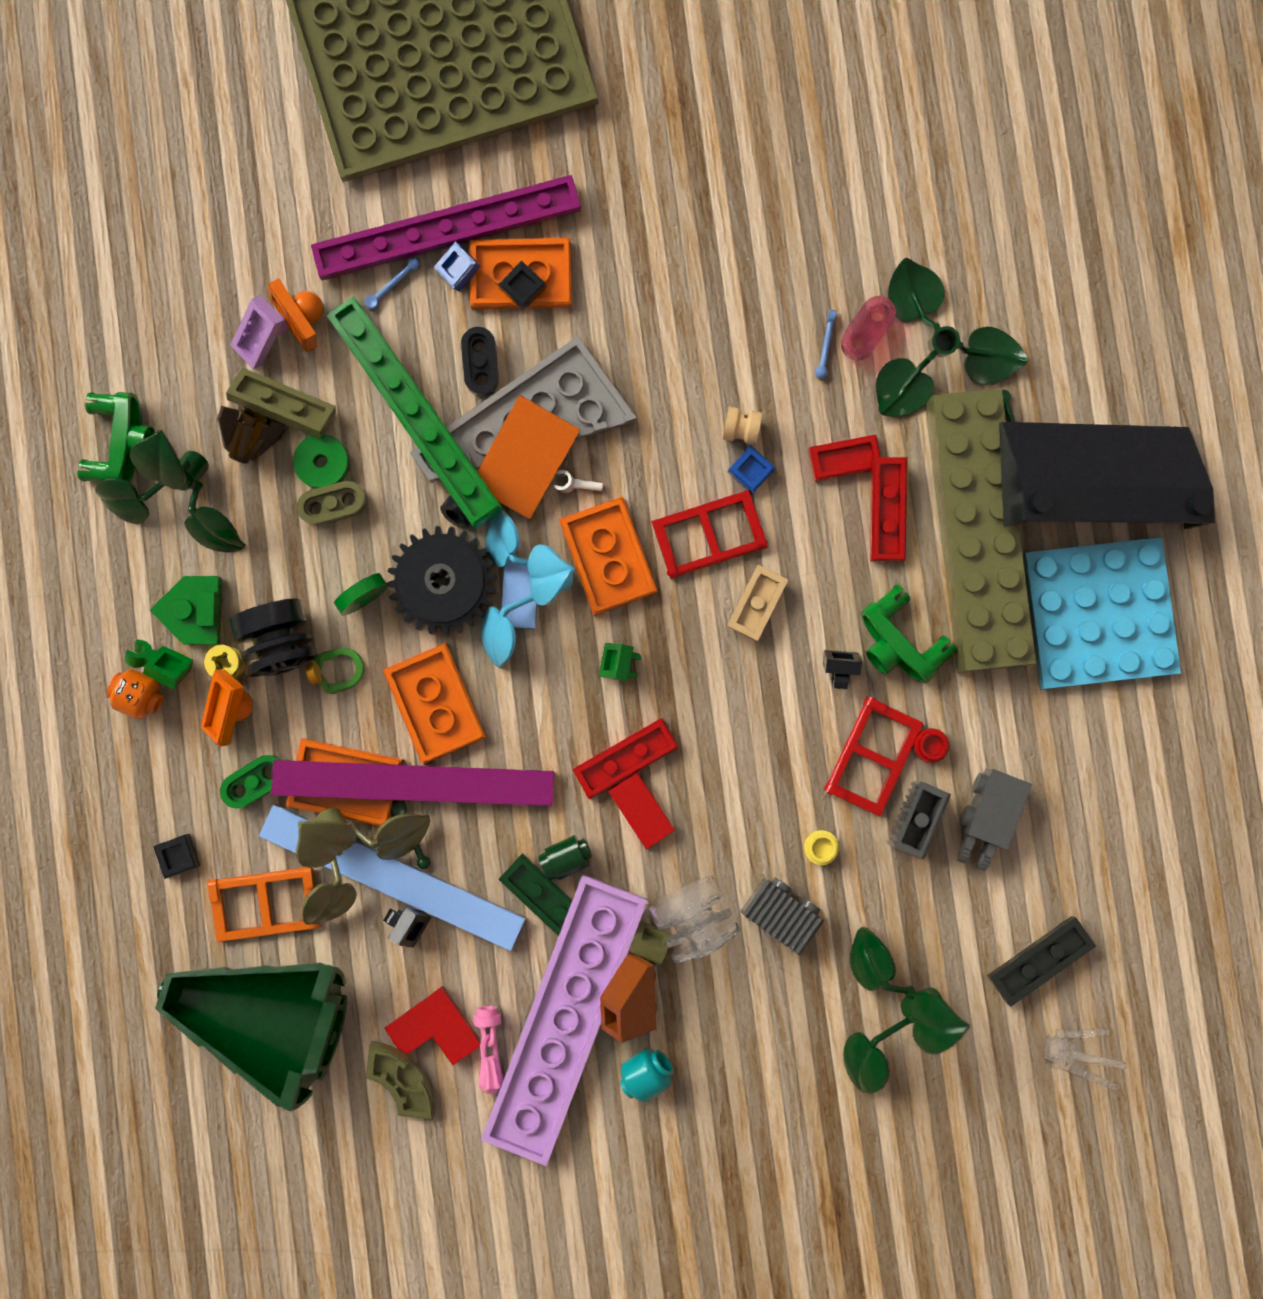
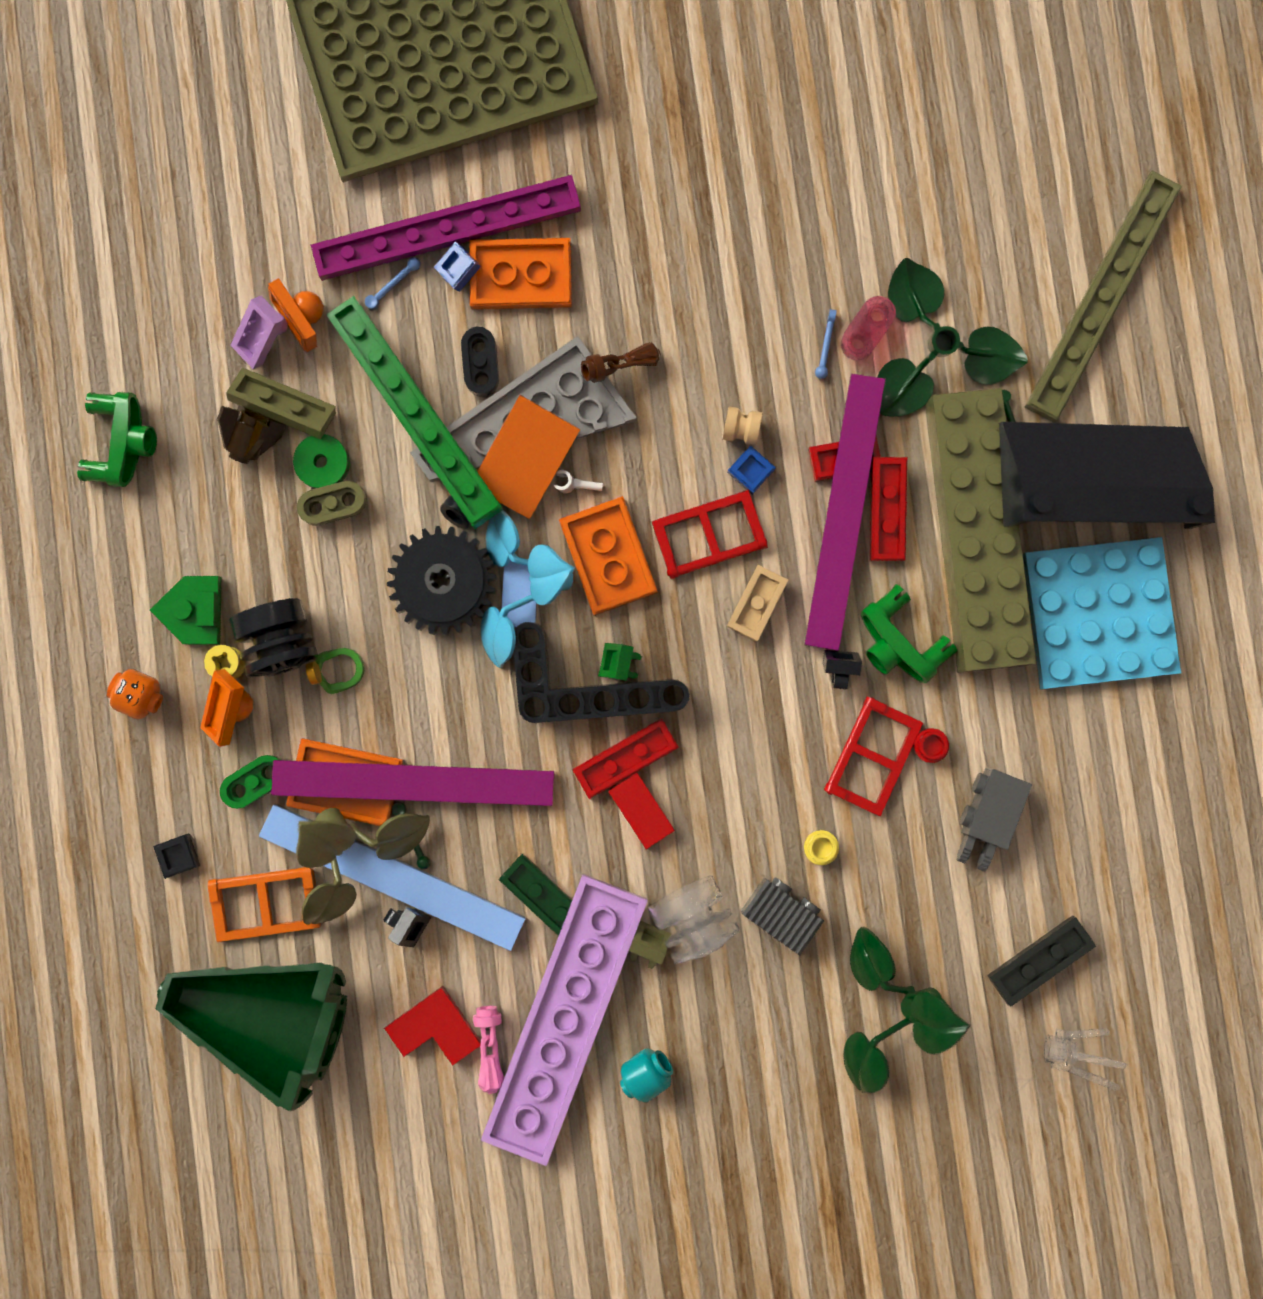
dark green plant [95,430,246,552] -> none
green plate [125,639,193,689] -> none
green piece [334,573,388,616] -> none
olive tile [366,1041,435,1120] -> none
orange tile [383,643,487,765] -> none
black tile [498,260,547,311] -> none
dark green brick [538,835,593,881] -> none
dark orange slope [600,953,657,1043] -> none
dark grey brick [887,781,951,860] -> none
none -> black beam [514,622,689,723]
none -> reddish brown piece [581,342,661,383]
none -> magenta tile [804,373,885,651]
none -> olive tile [1025,171,1182,423]

